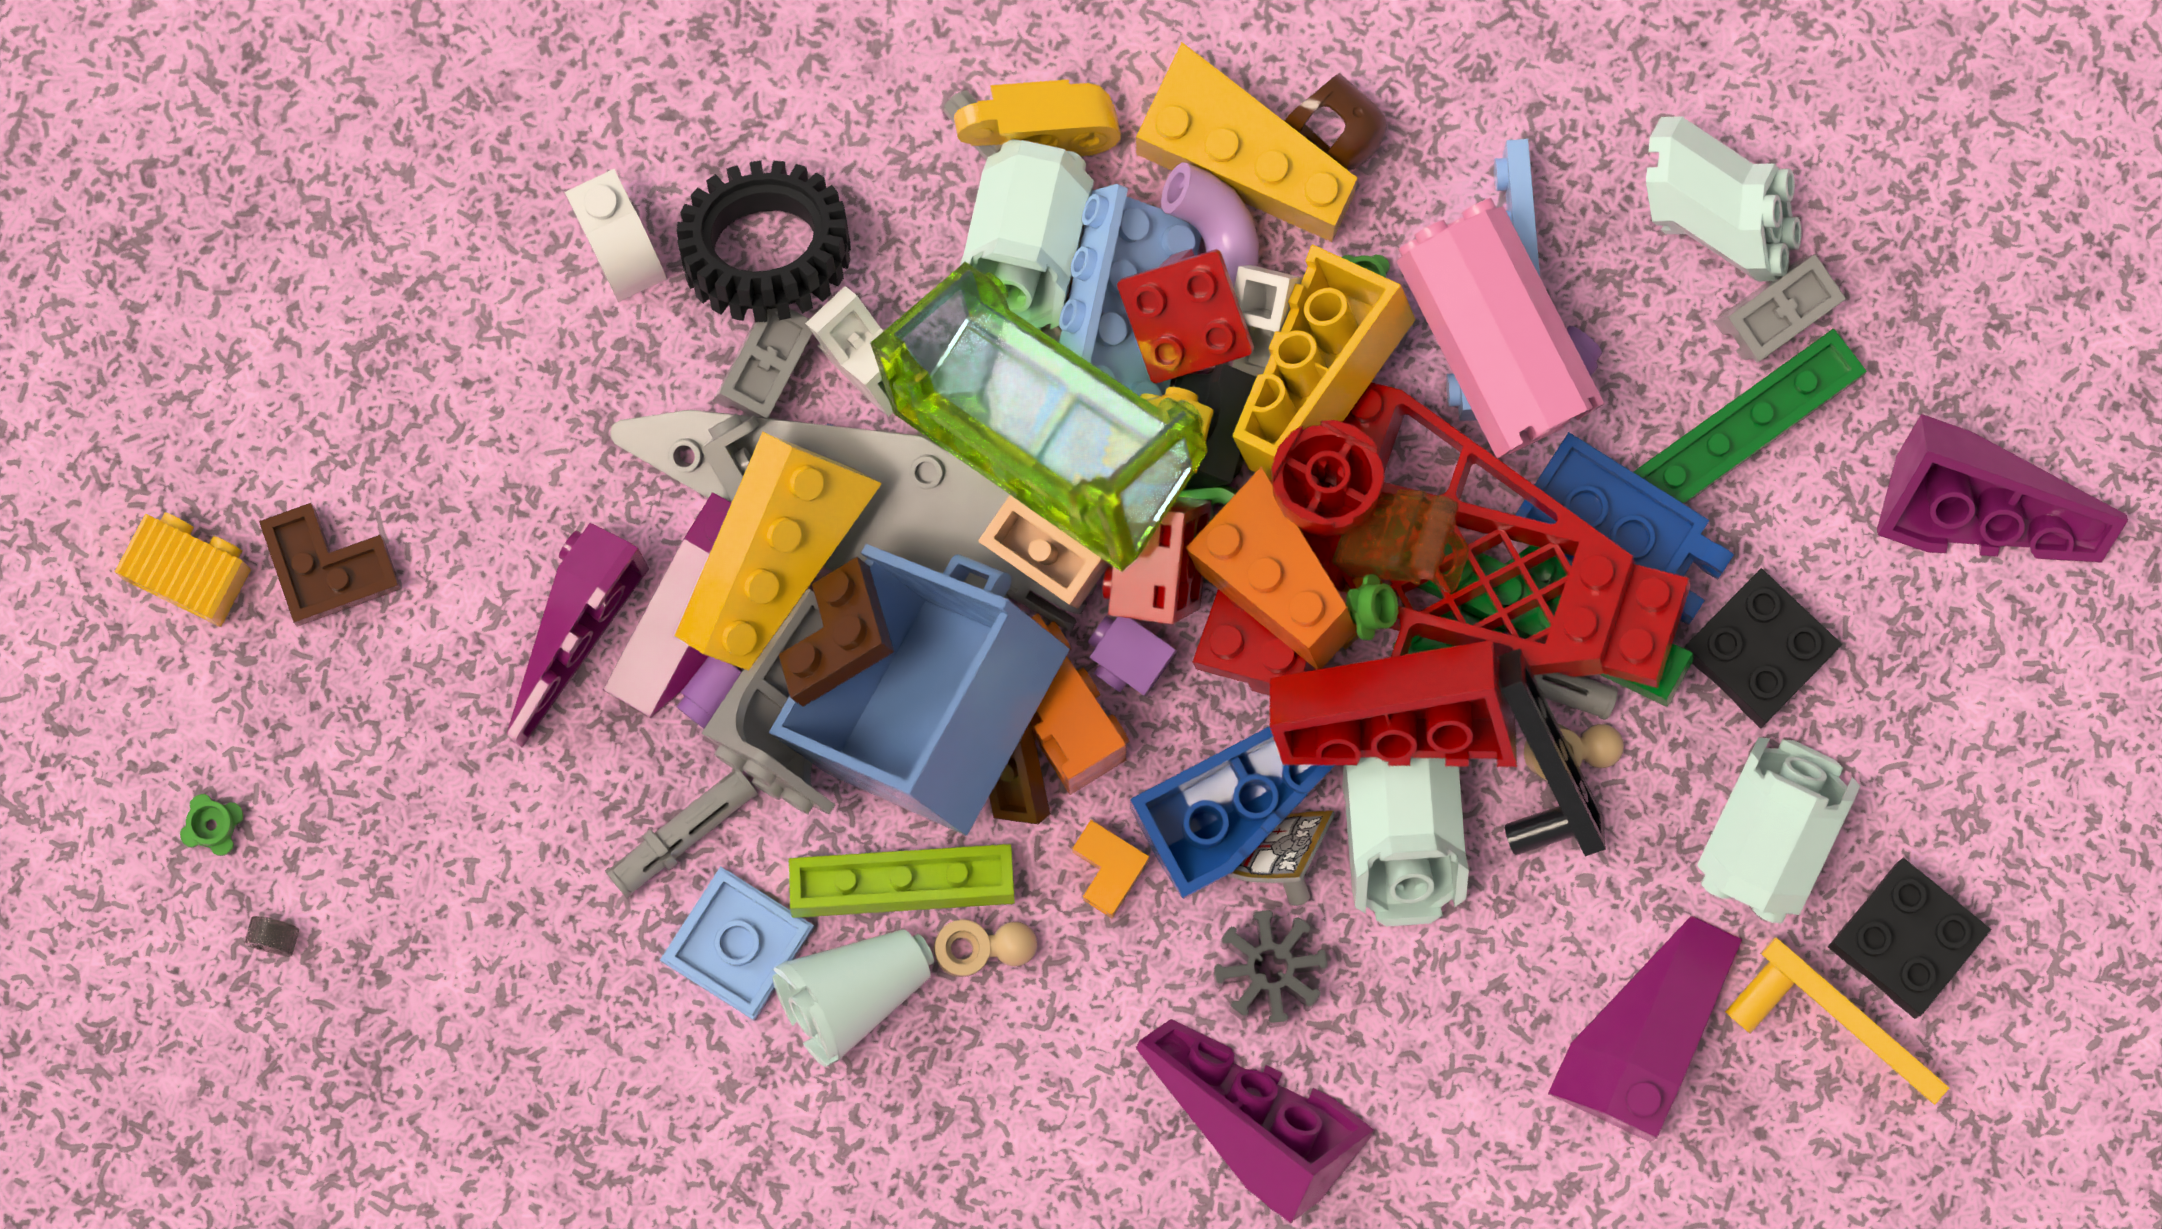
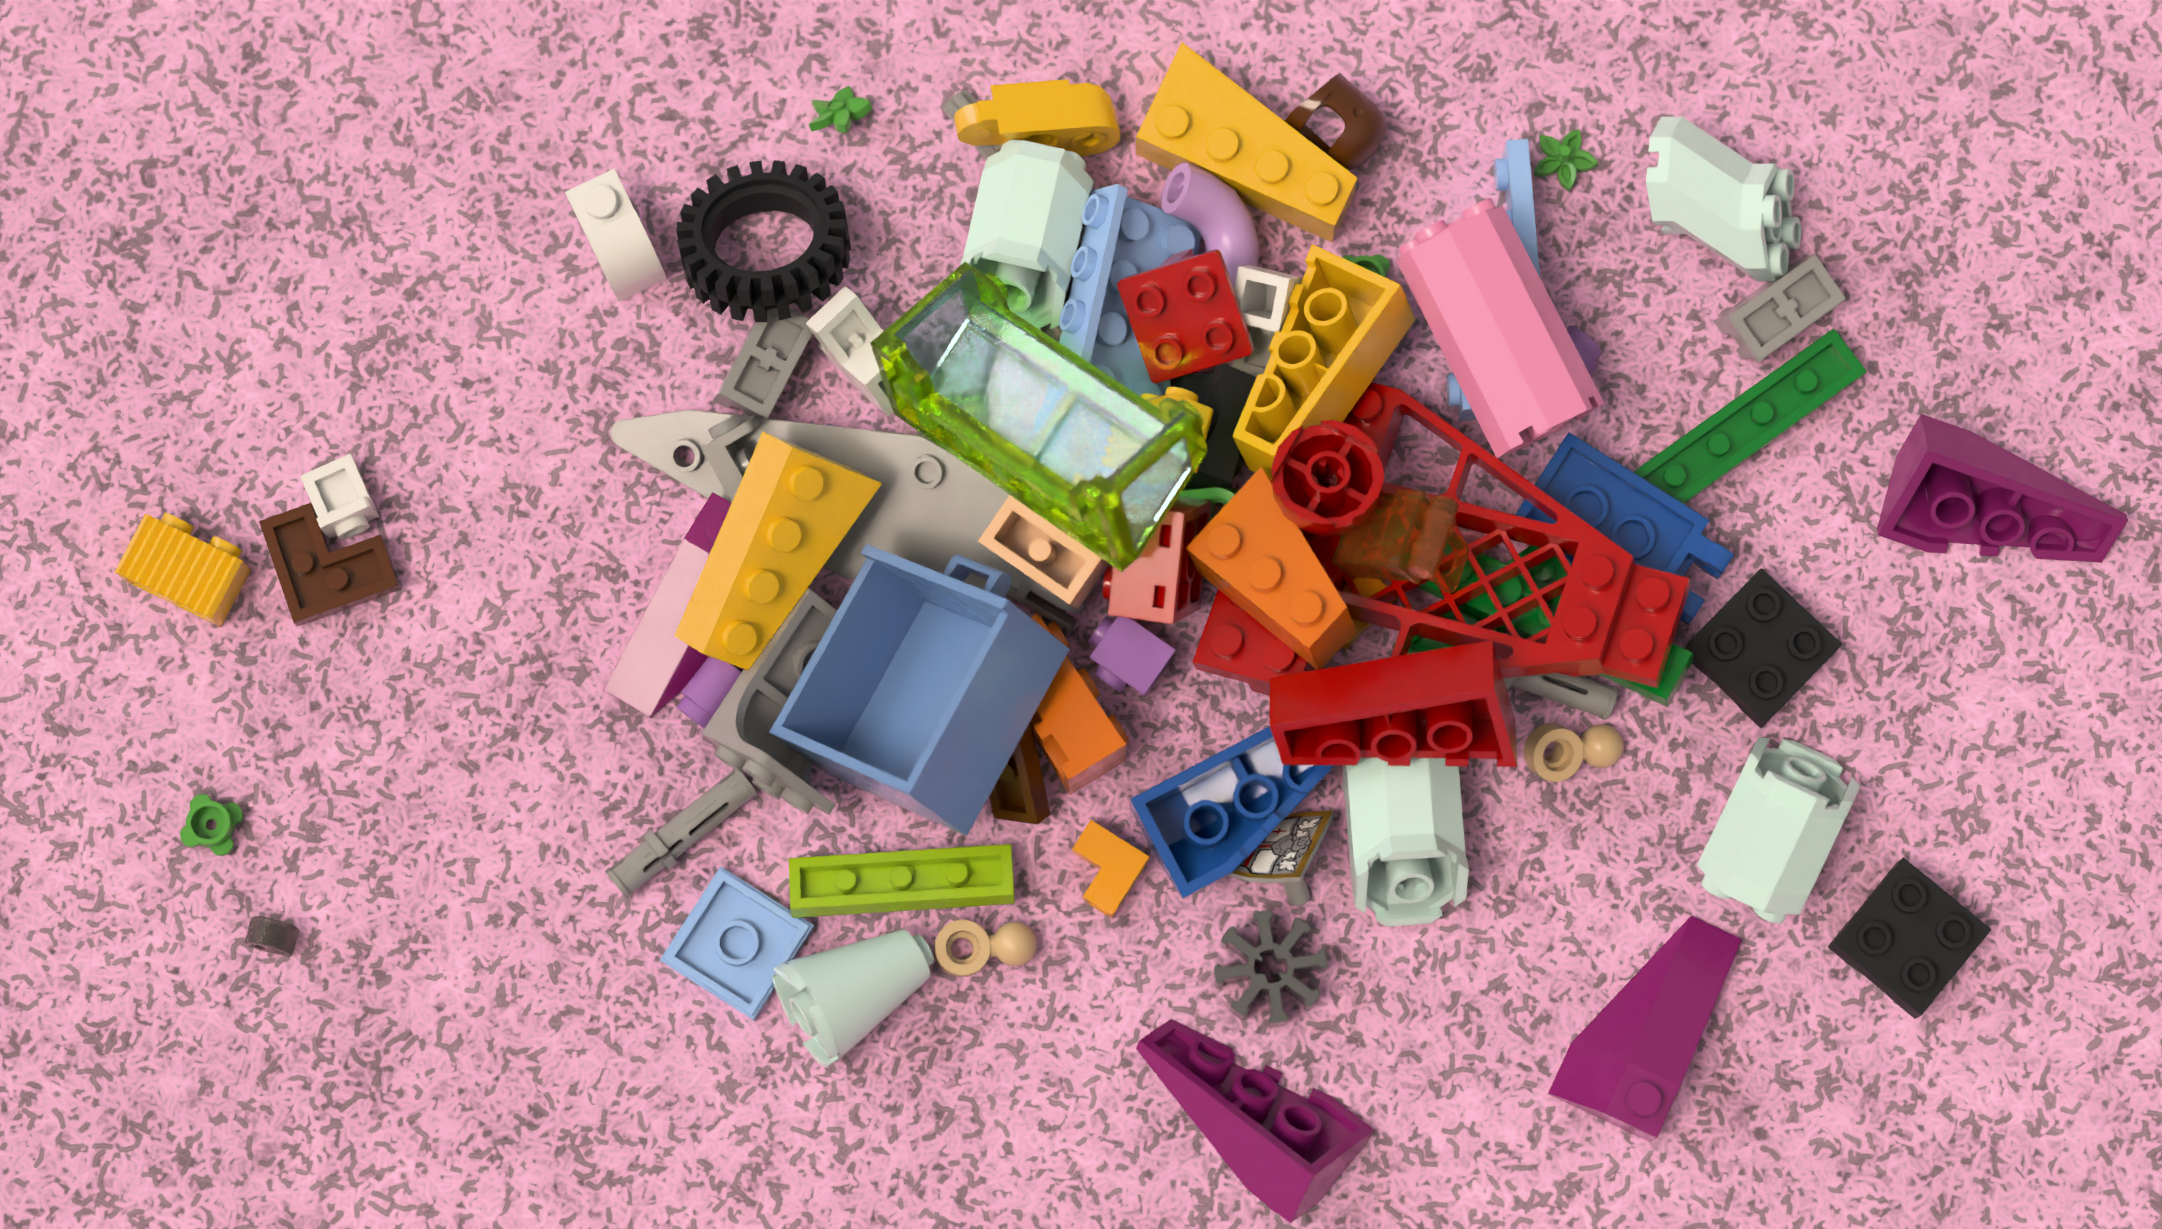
magenta wedge [506,523,649,748] -> none
reddish brown plate [779,557,894,707] -> none
bright green plate [1346,574,1398,640] -> none
black piece [1499,649,1606,856] -> none
yellow piece [1725,937,1950,1105] -> none
none -> white bracket [300,454,380,540]
none -> bright green plant [809,86,872,133]
none -> bright green plant [1533,129,1598,193]

